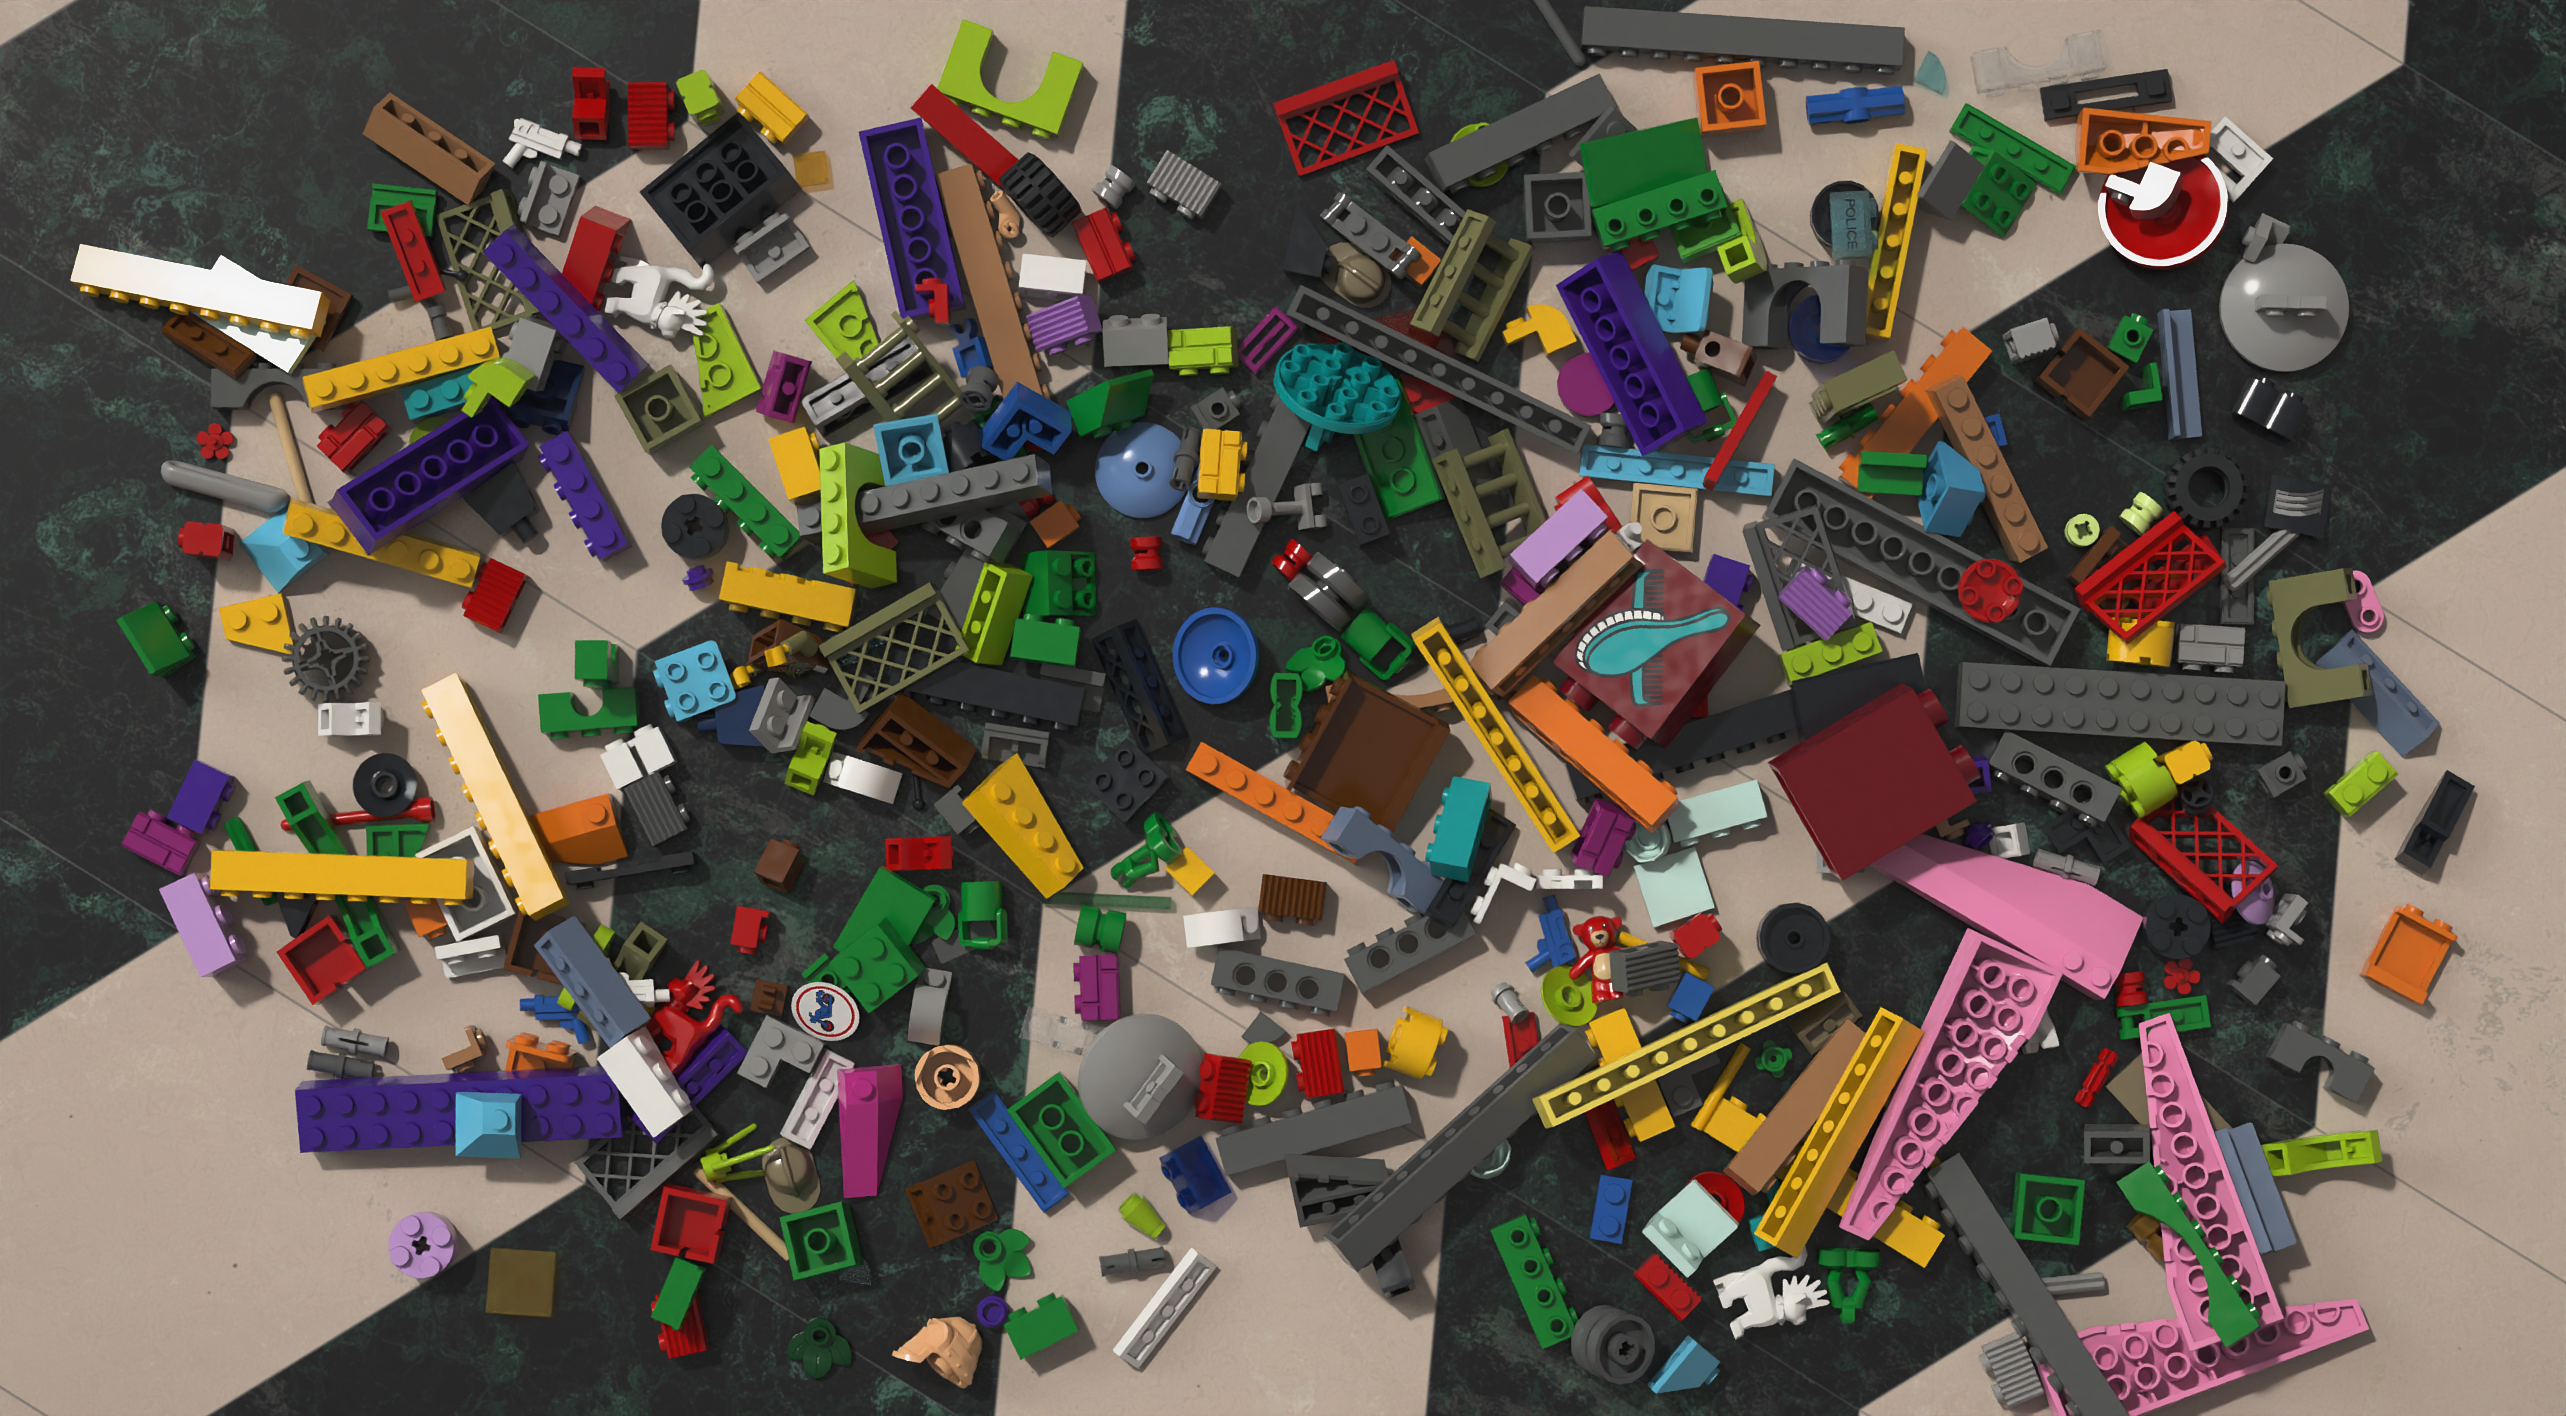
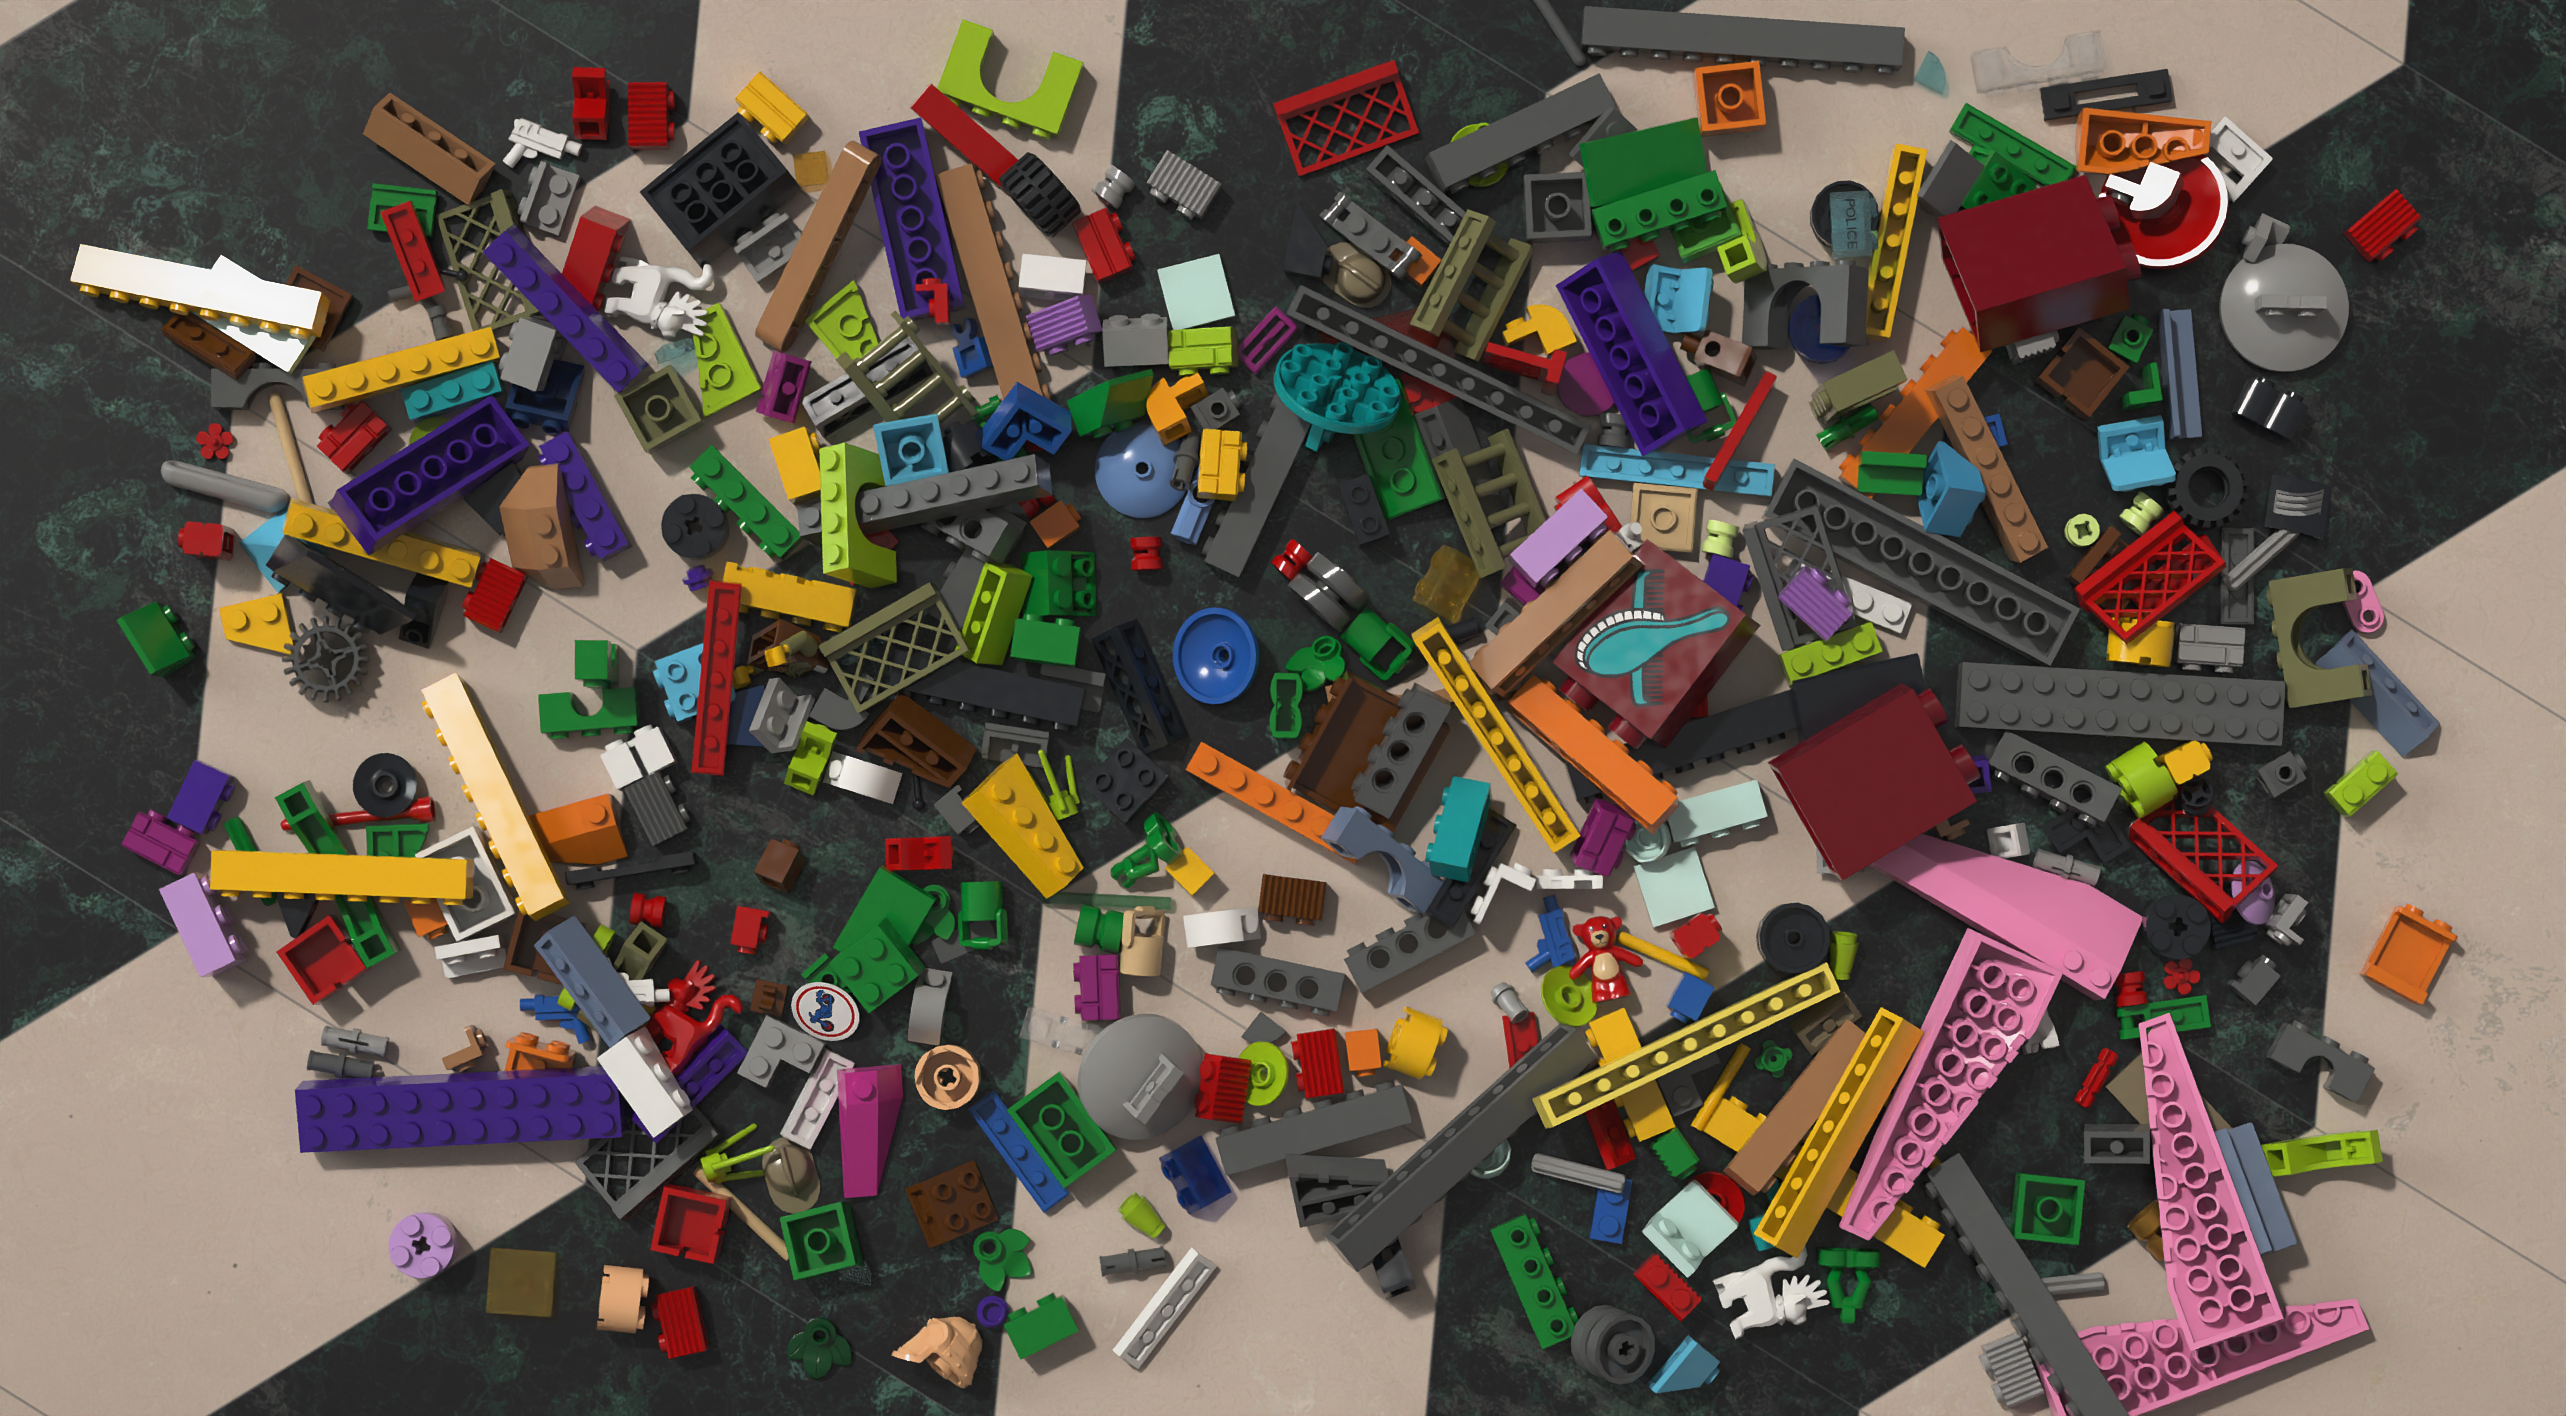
white brick [318,702,384,736] -> none
medium azure slope [456,1092,522,1159] -> none
lime brick [461,358,535,418] -> none
green panel [651,1257,707,1331] -> none
lime brick [676,69,725,127] -> none
dark grey wheel [960,366,999,411] -> none
light nougat arm [990,190,1020,239] -> none
light grey bar [1247,483,1328,530] -> none
dark grey brick [1609,941,1681,997] -> none
blue piece [1806,86,1905,125] -> none
red dish [1958,559,2023,622] -> none
dark purple plate [1965,821,1995,851] -> none
green arch [2117,1161,2262,1350] -> none
black slope [2394,770,2475,876] -> none
none -> black slope [266,535,417,635]
none -> black slope [399,573,449,649]
none -> medium nougat wedge [499,463,585,590]
none -> light nougat brick [597,1265,649,1334]
none -> red wheel [629,893,667,928]
none -> clear light blue tile [655,338,695,364]
none -> red tile [691,580,742,776]
none -> medium nougat beam [755,140,882,353]
none -> lime plant [1026,750,1081,821]
none -> tan piece [1119,906,1165,976]
none -> light orange brick [1146,373,1209,446]
none -> light aqua tile [1157,254,1235,330]
none -> dark grey brick [1351,683,1451,819]
none -> clear yellow bracket [1412,545,1480,623]
none -> red fence [1482,342,1567,396]
none -> light grey axle [1531,1153,1626,1193]
none -> green brick [1649,1127,1699,1180]
none -> yellowish green wheel [1701,520,1739,559]
none -> lime cone [1828,931,1859,980]
none -> dark red brick [1937,175,2141,353]
none -> medium azure bracket [2097,415,2176,492]
none -> red brick [2343,189,2421,263]

